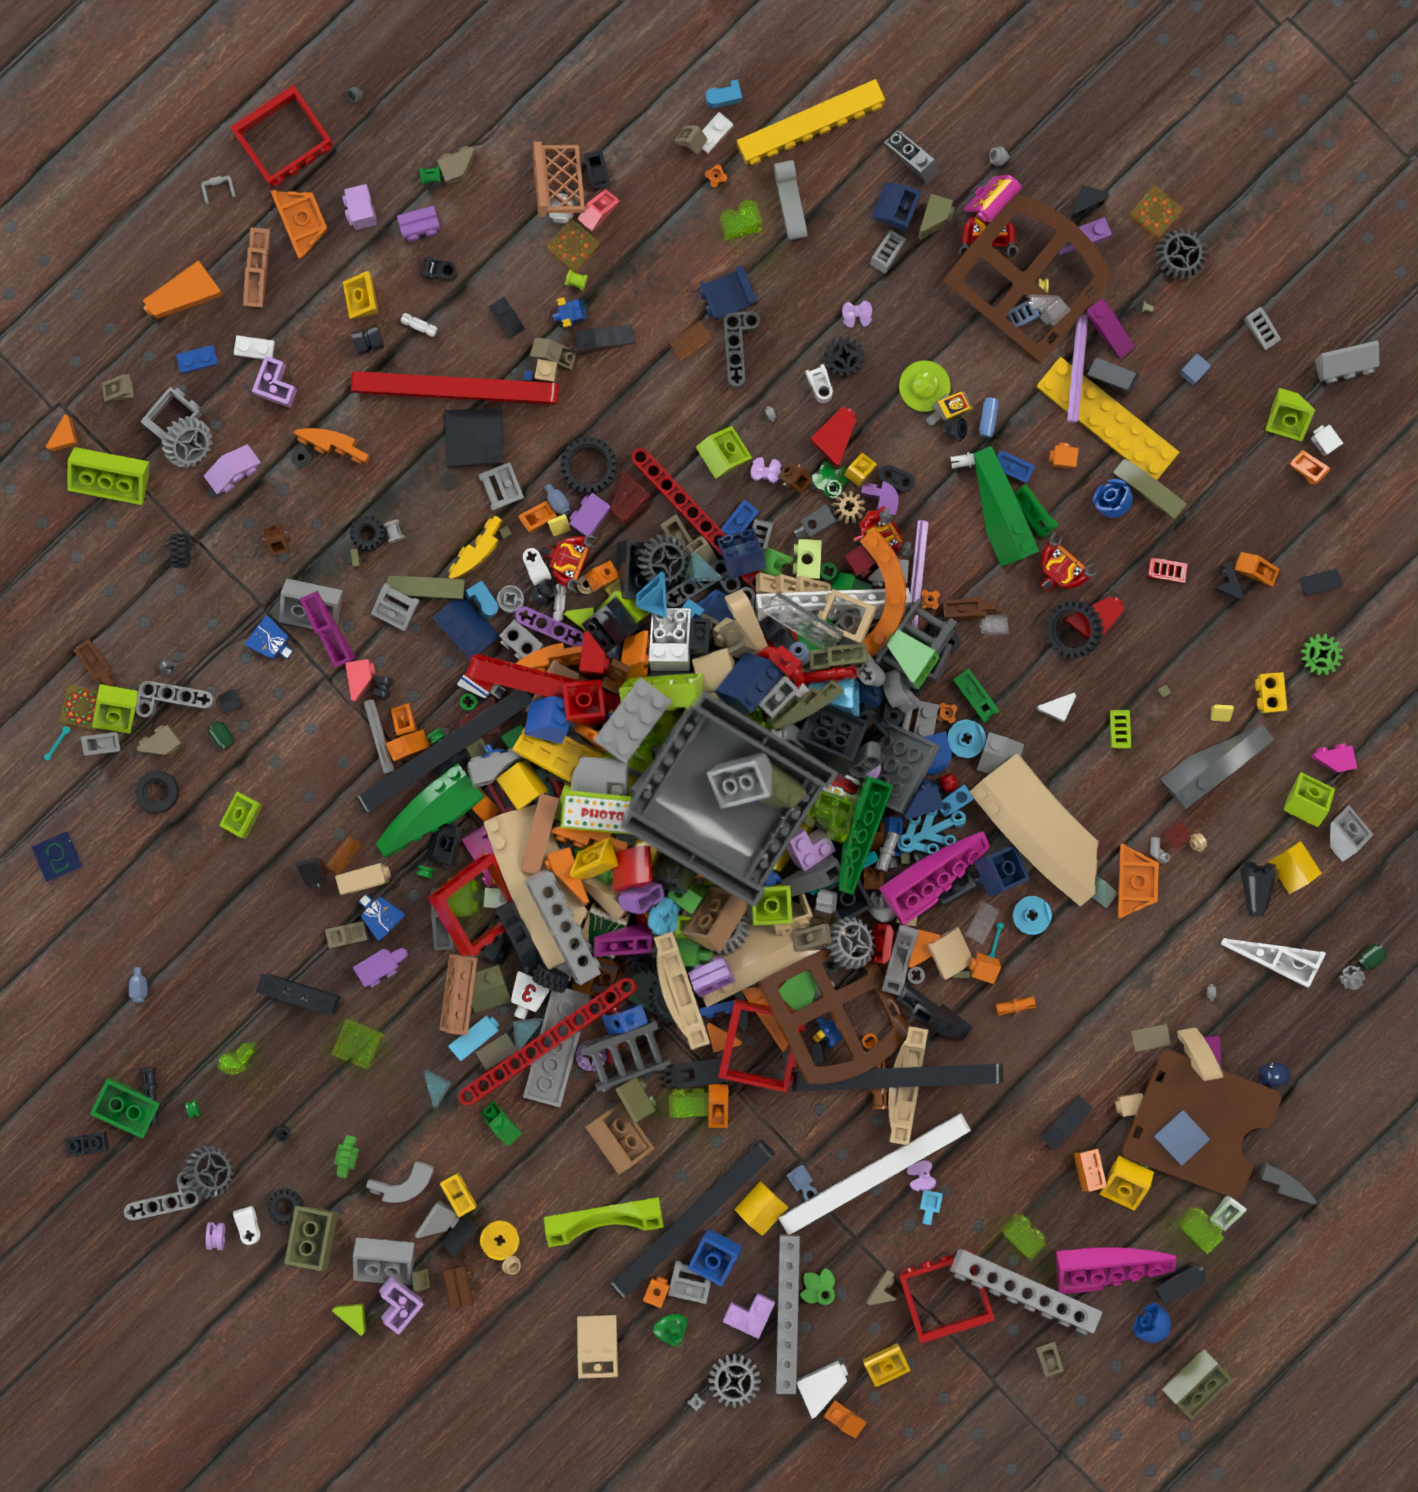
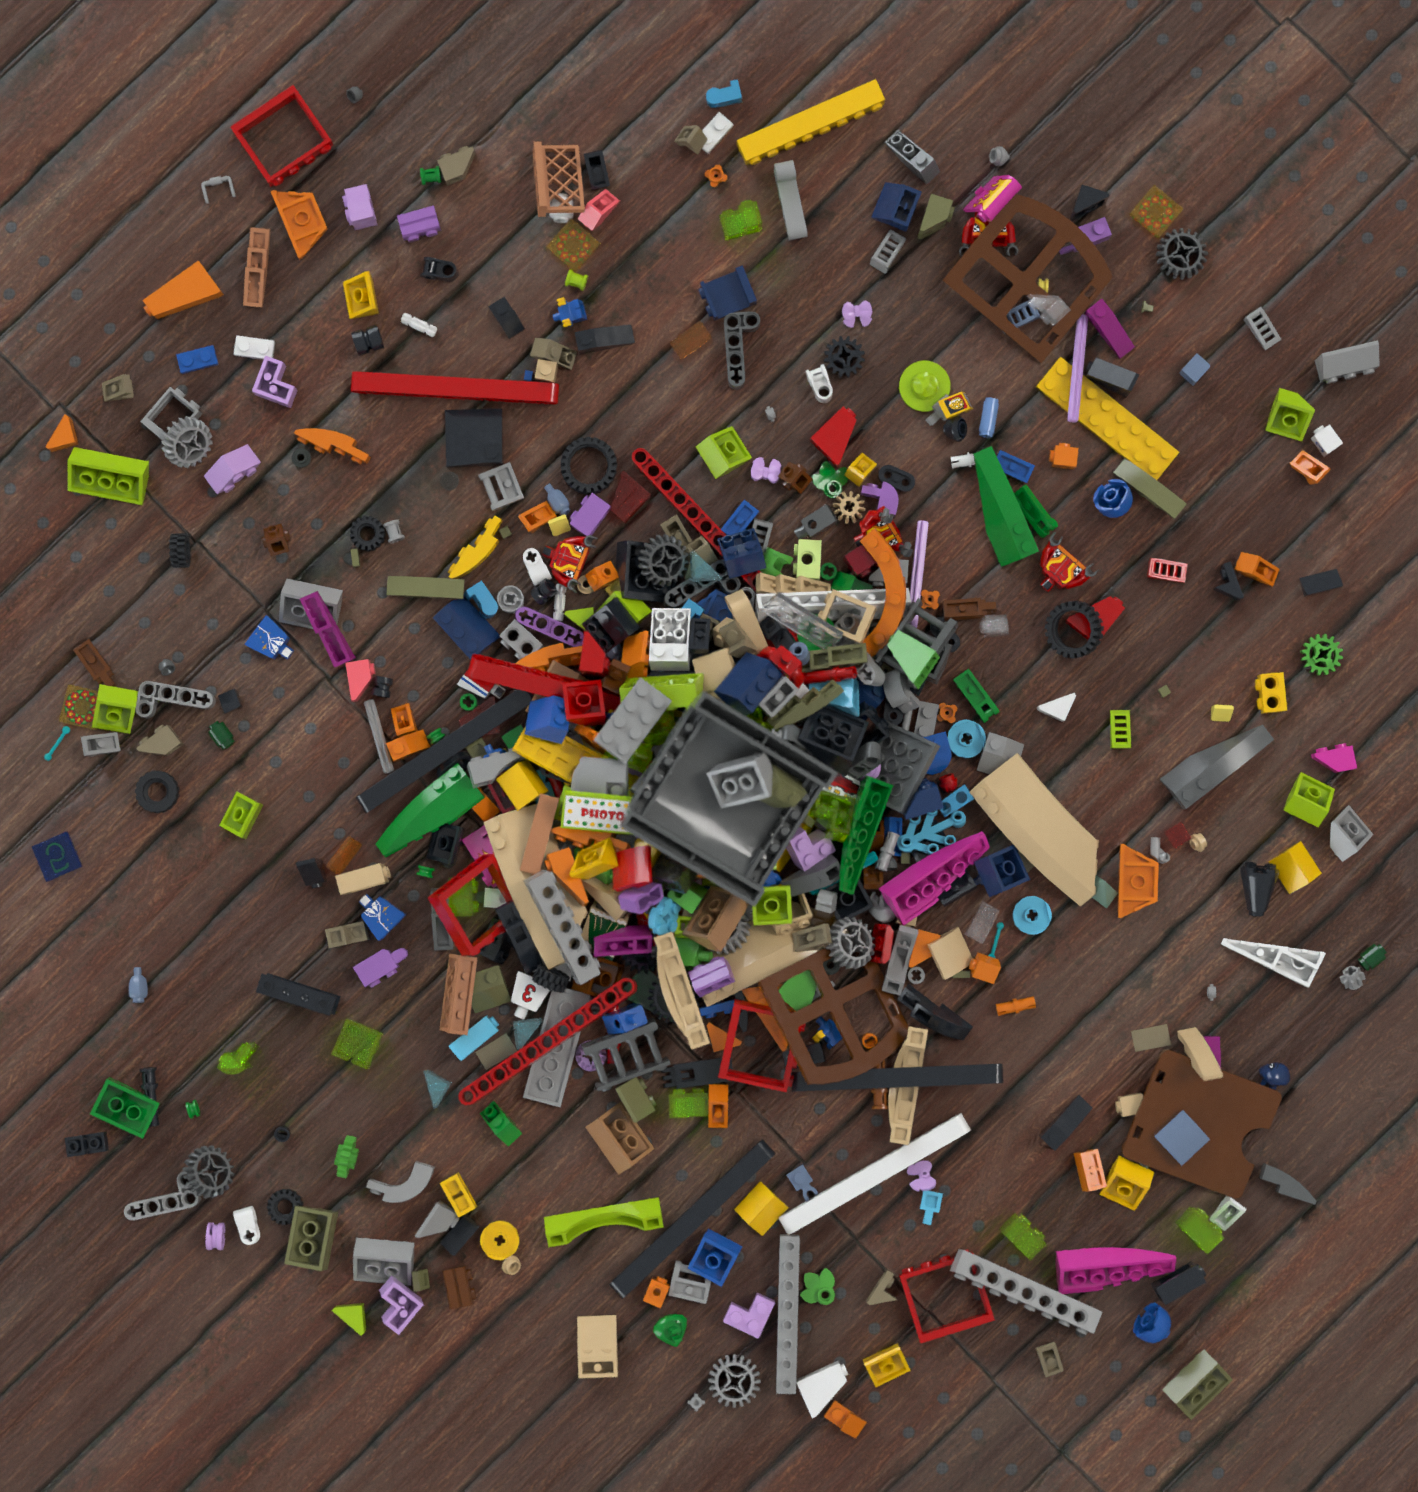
light grey plate [371,583,420,631] -> none
dark azure slope [636,571,667,618] -> none

